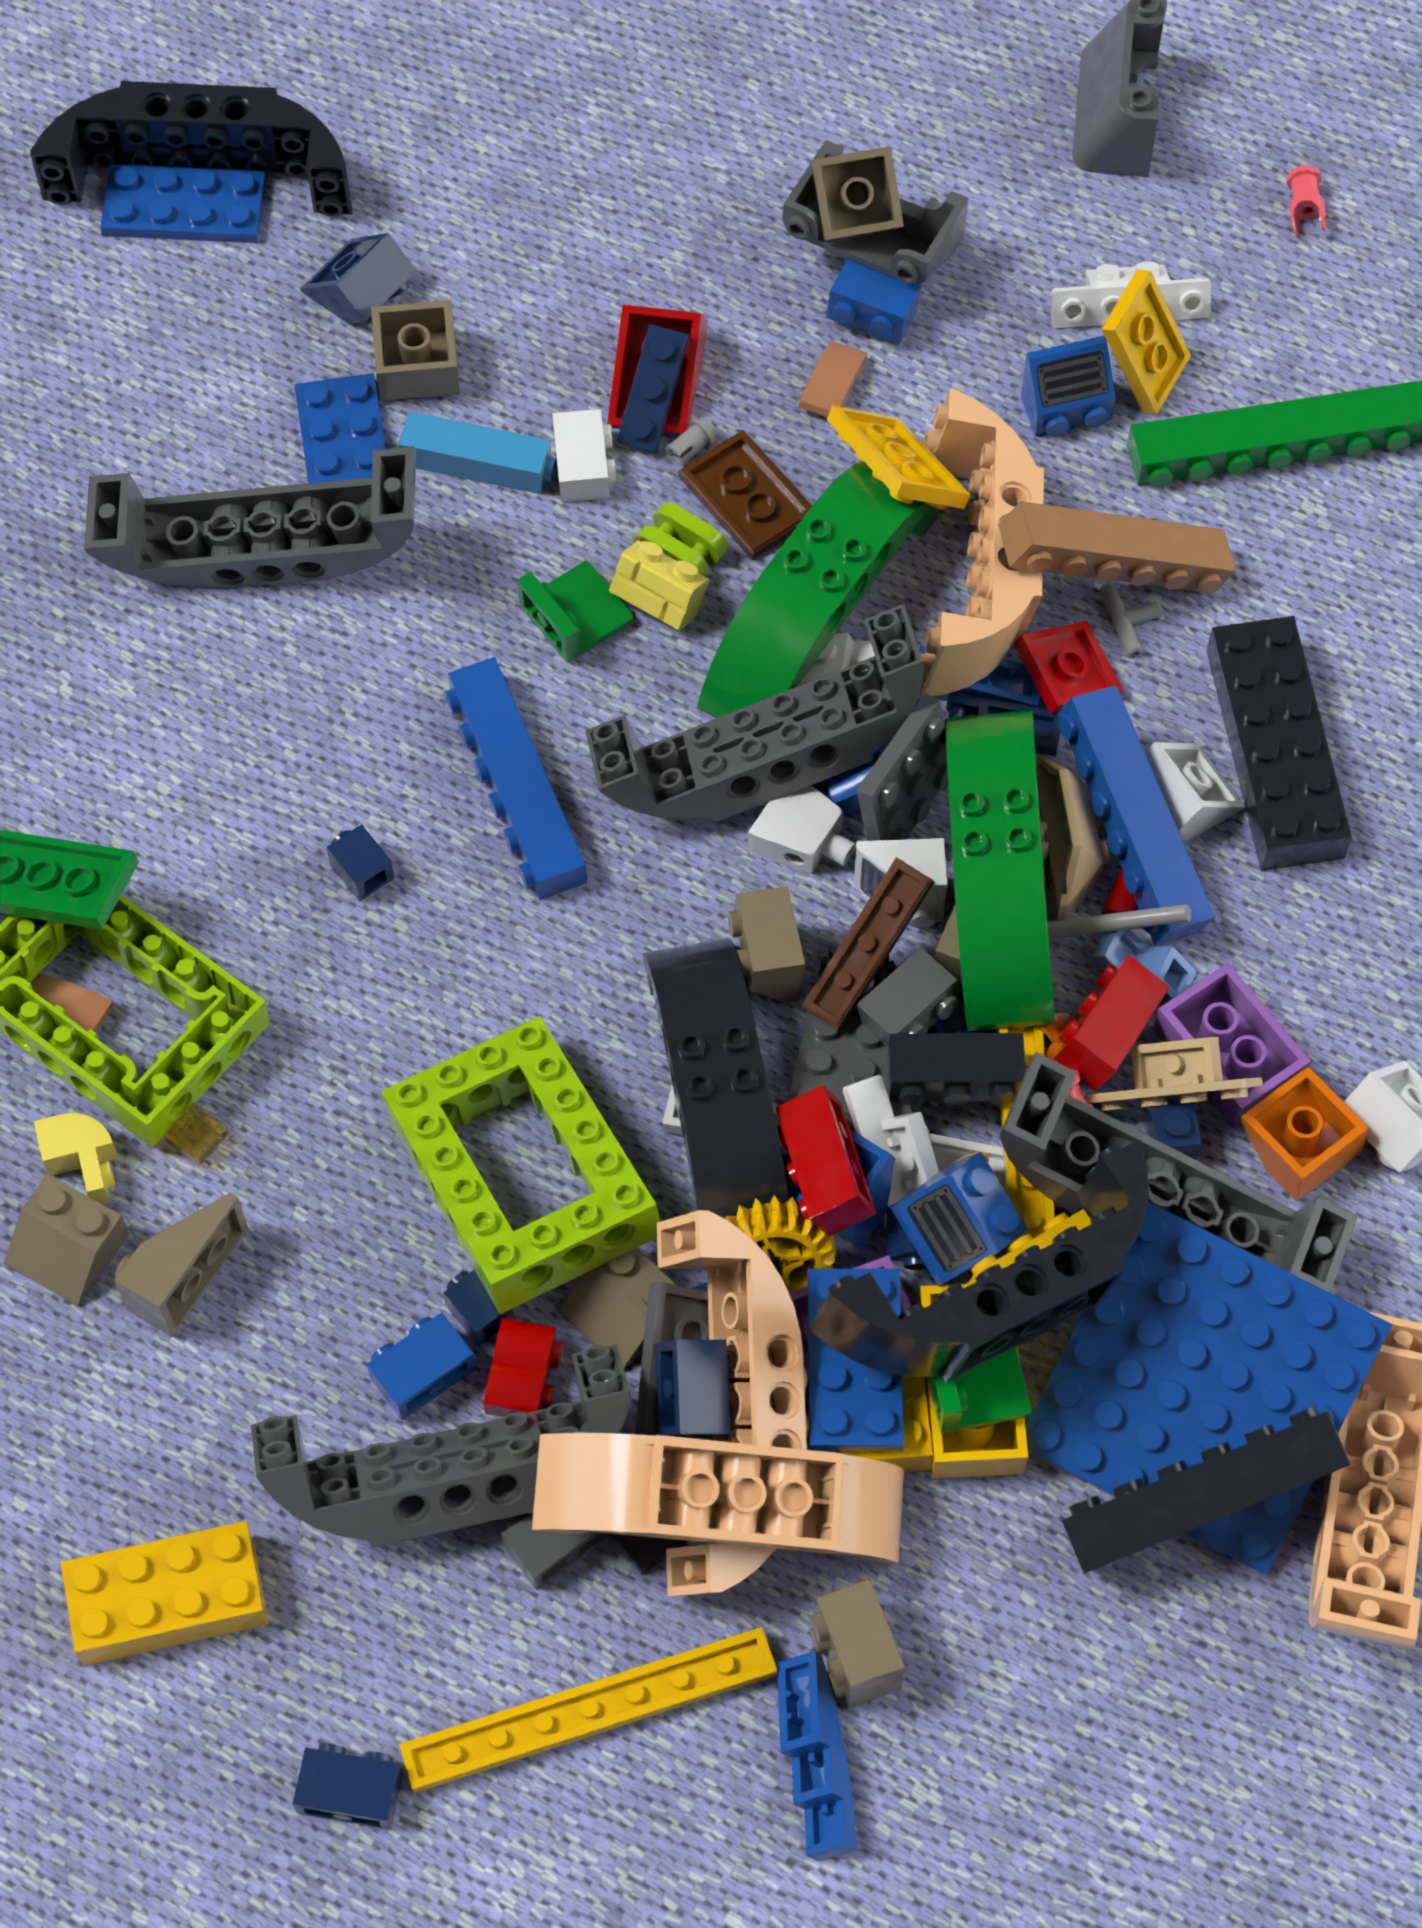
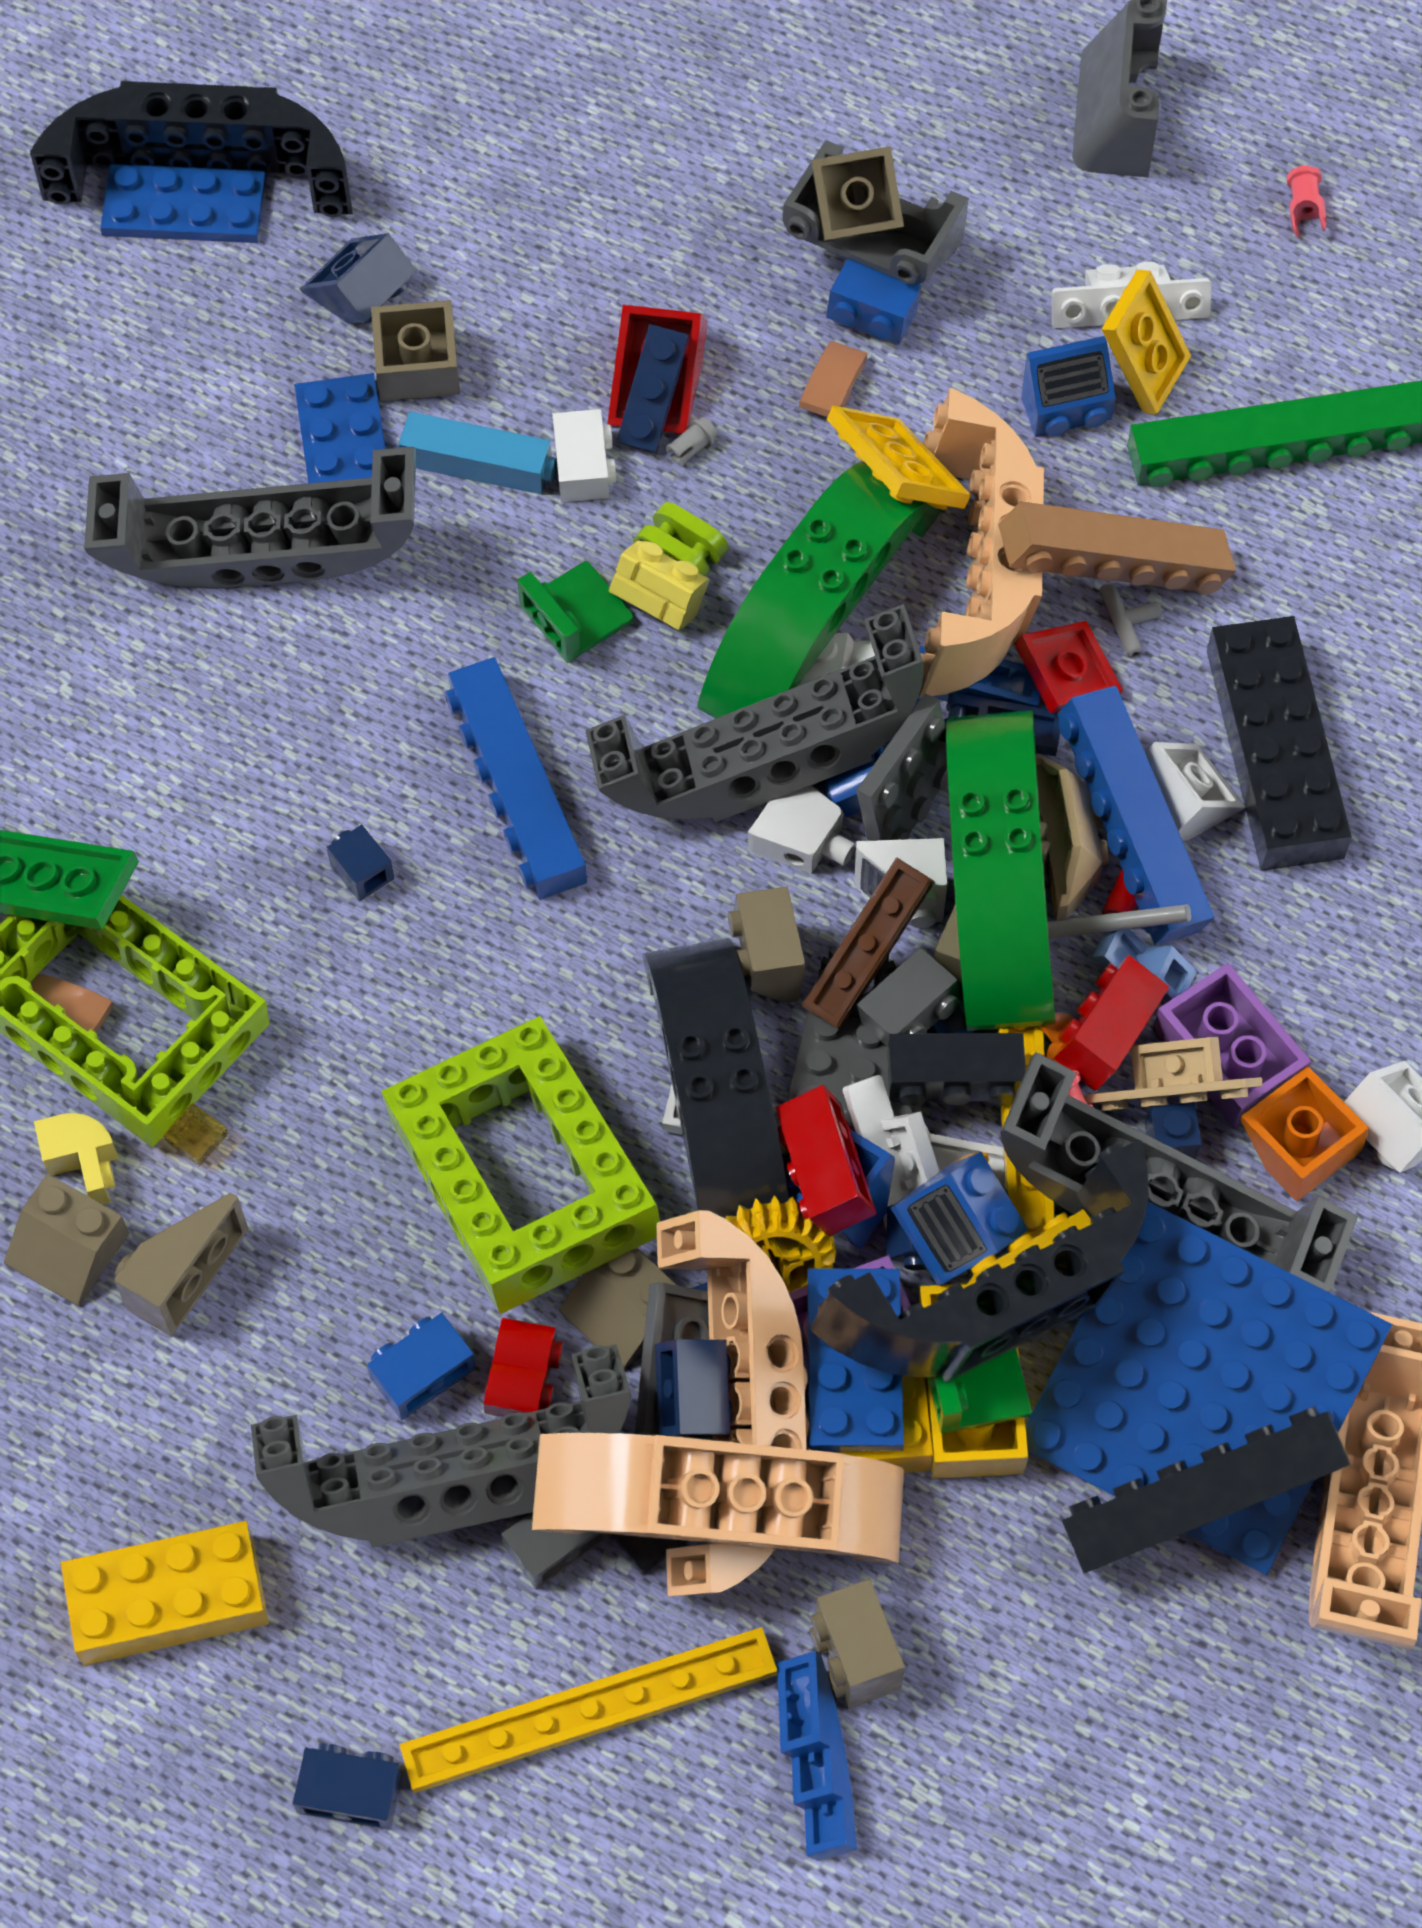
dark blue brick [443,1270,515,1346] -> none
reddish brown tile [678,430,812,560] -> none

